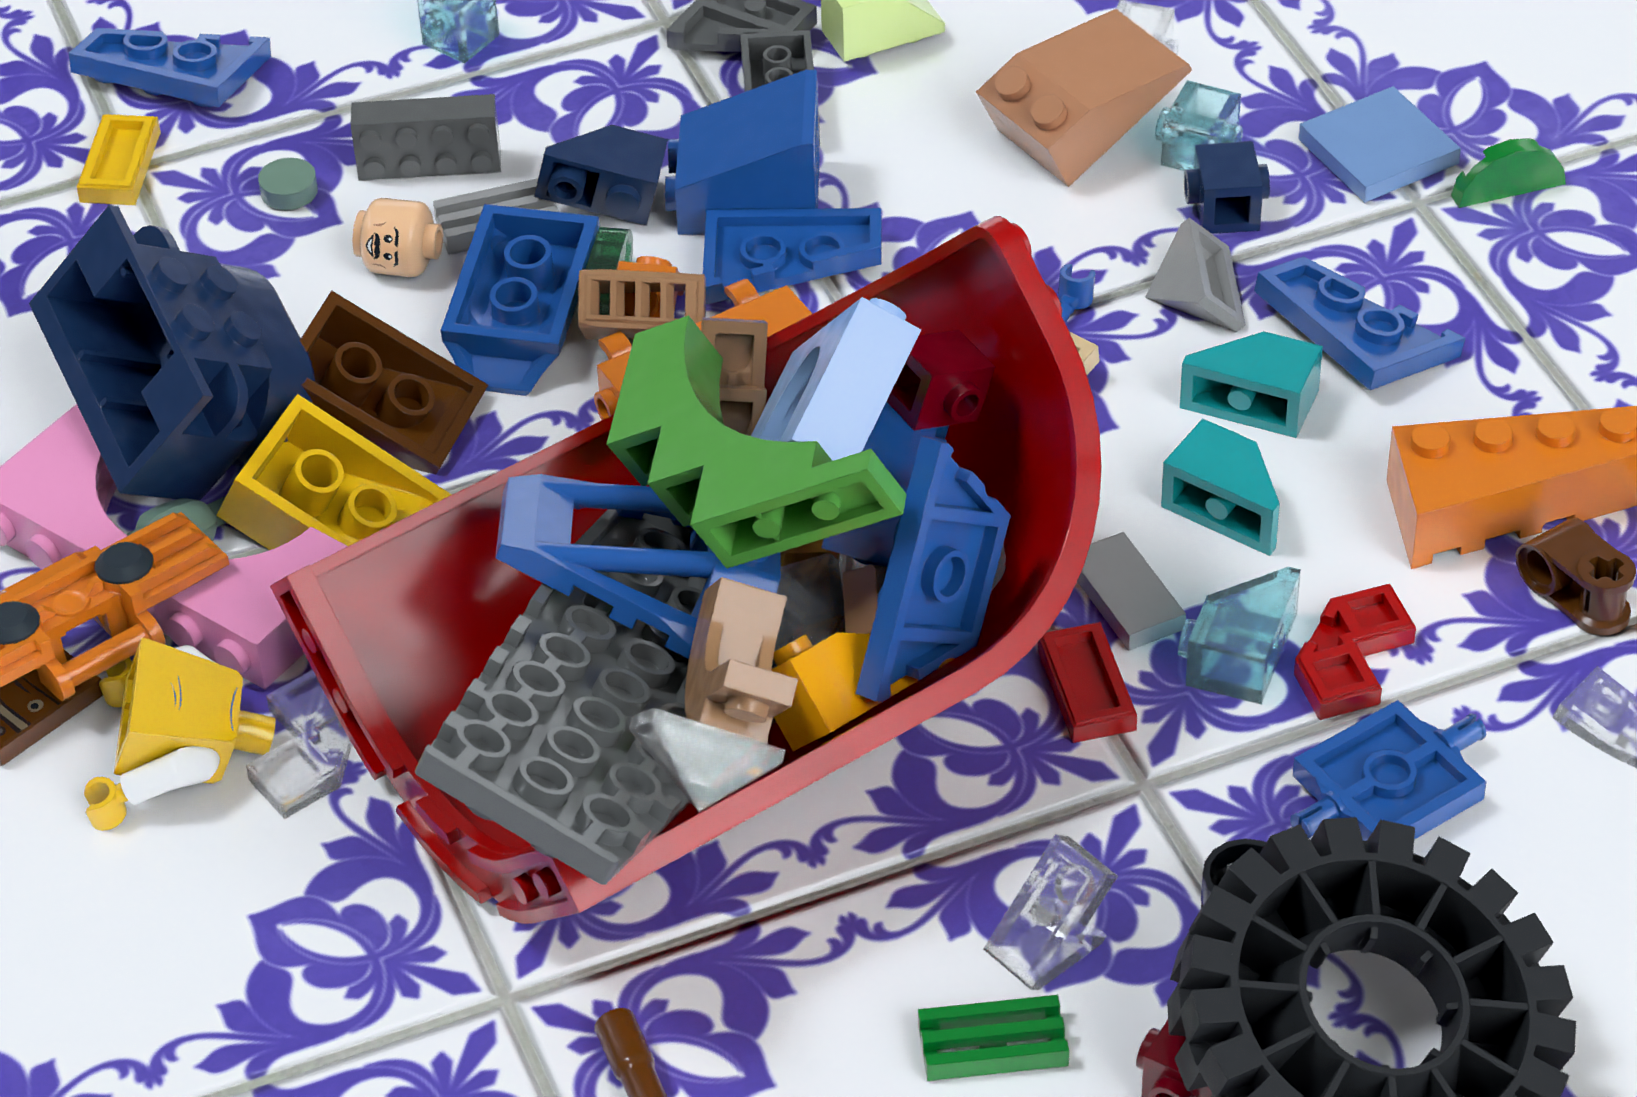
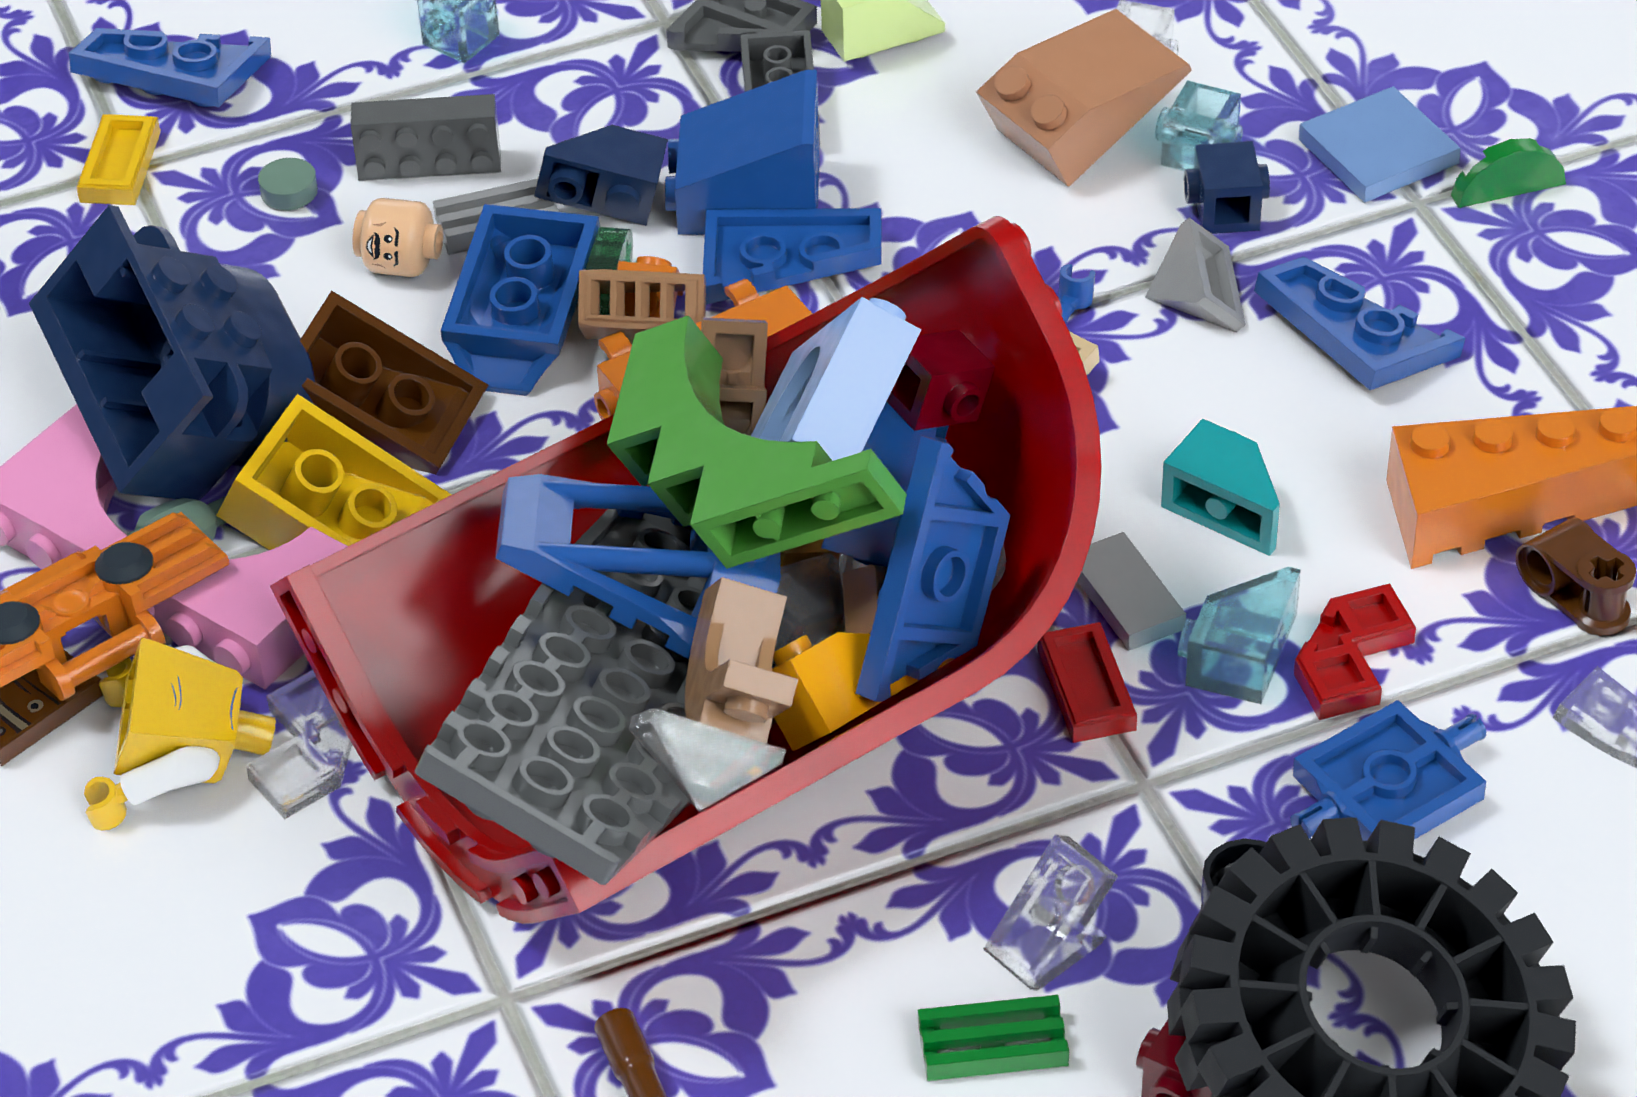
teal slope [1180,331,1323,438] -> none

